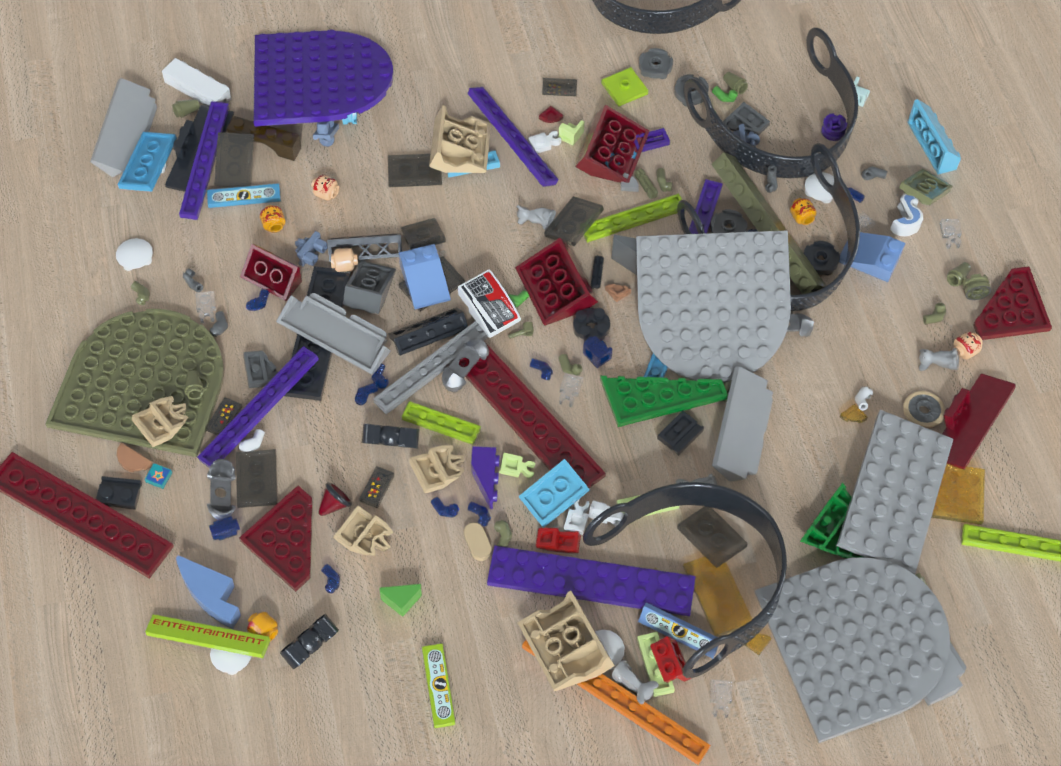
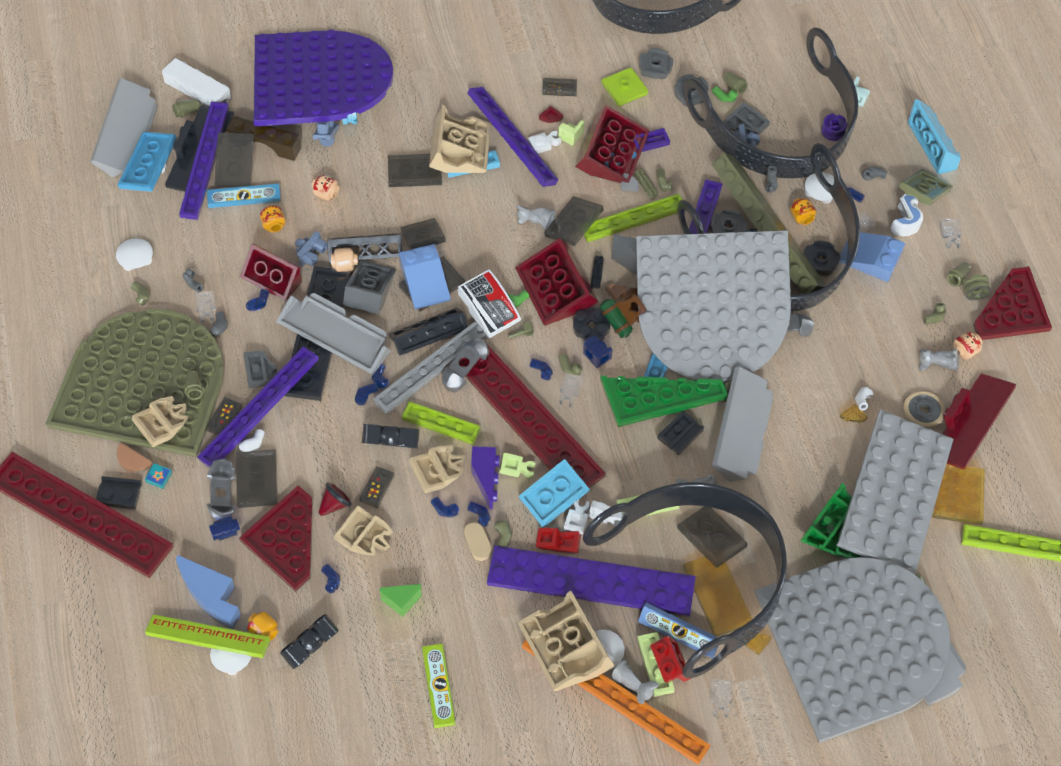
none -> piece [599,287,647,338]

